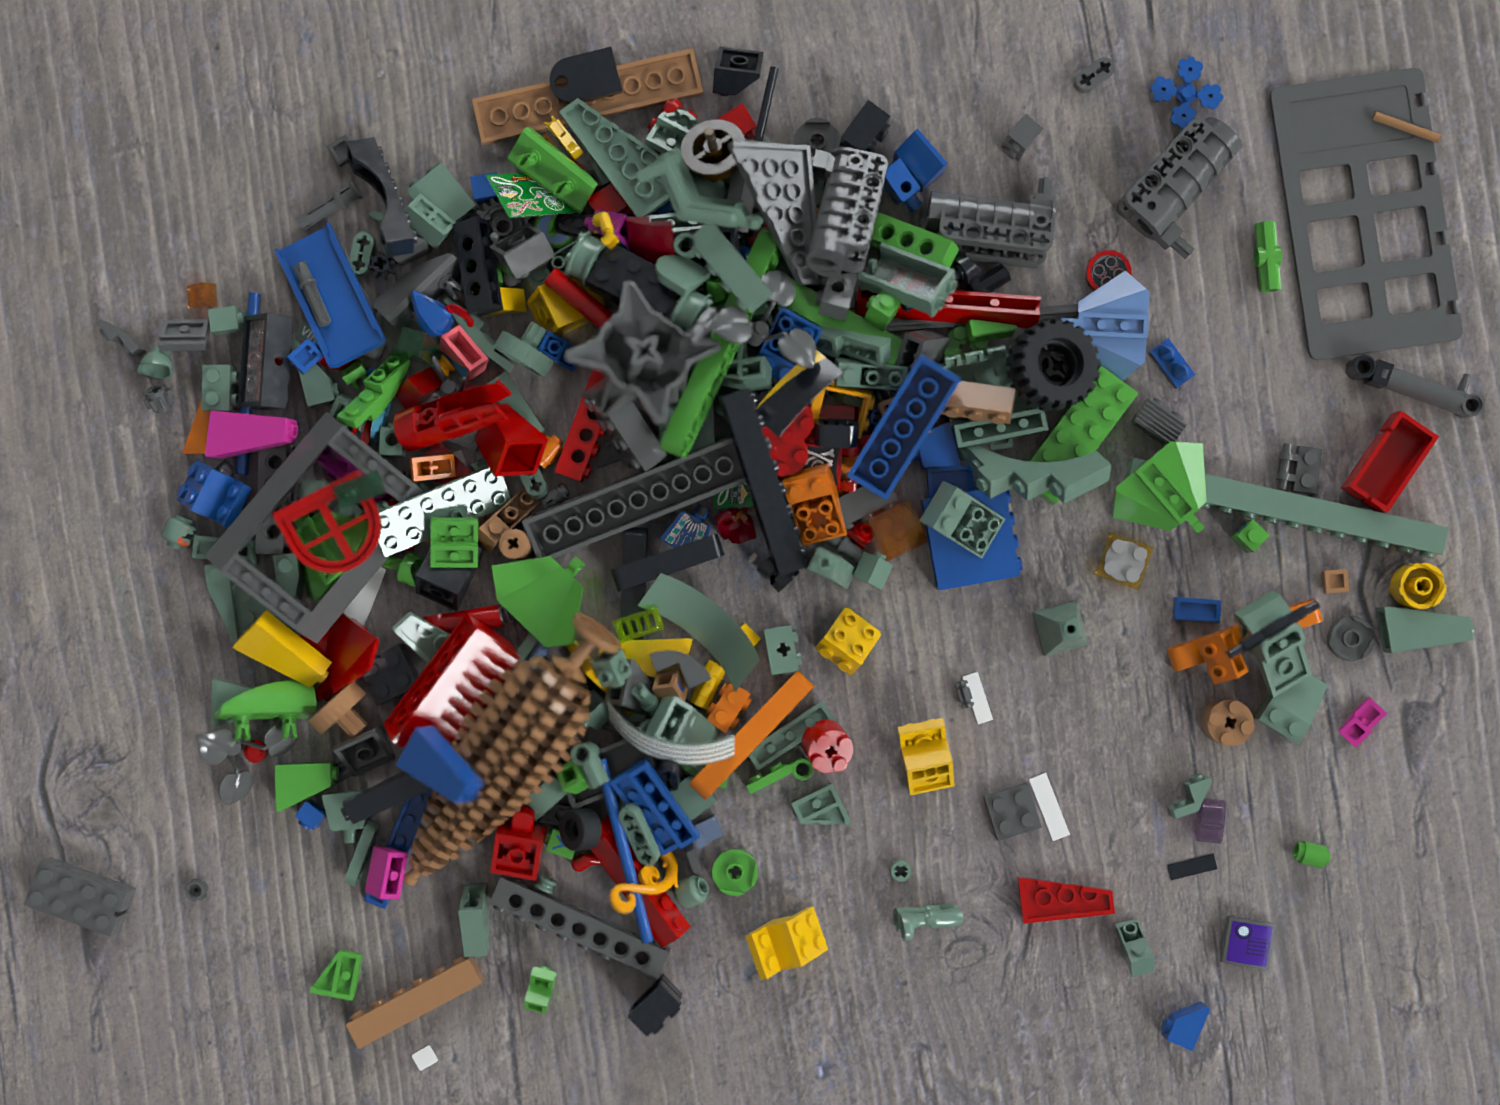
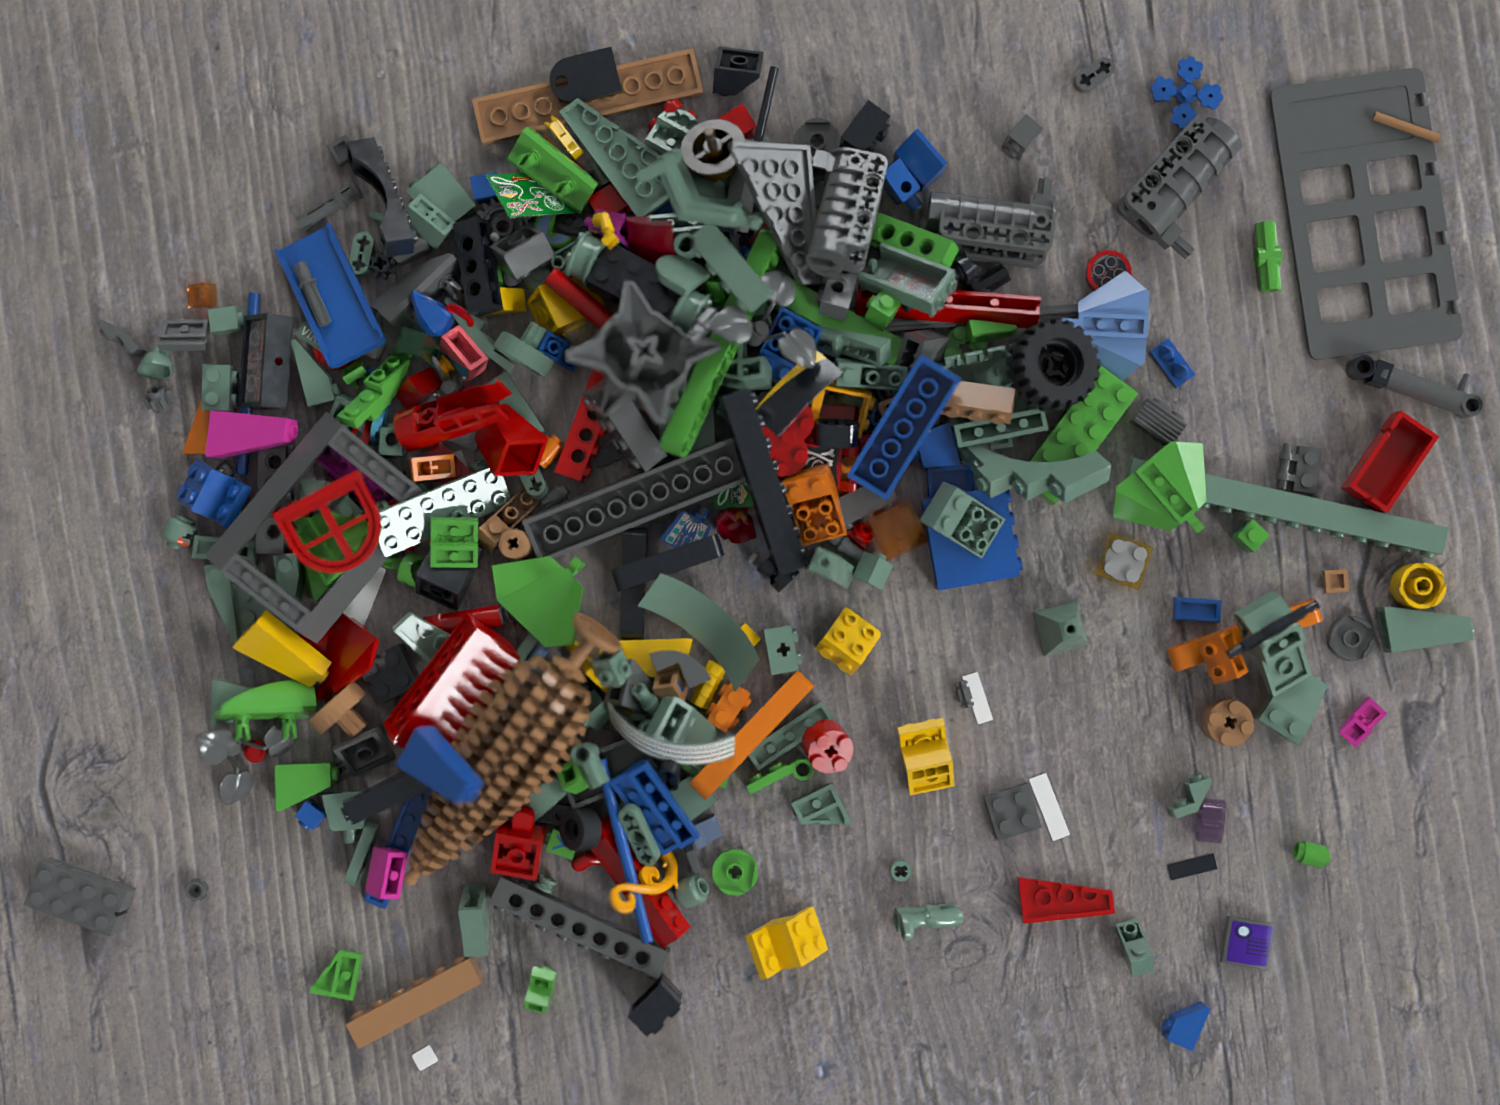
blue bracket [287,339,324,375] -> none
clear green plate [333,470,387,509] -> none
clear neon green slope [613,607,665,644] -> none

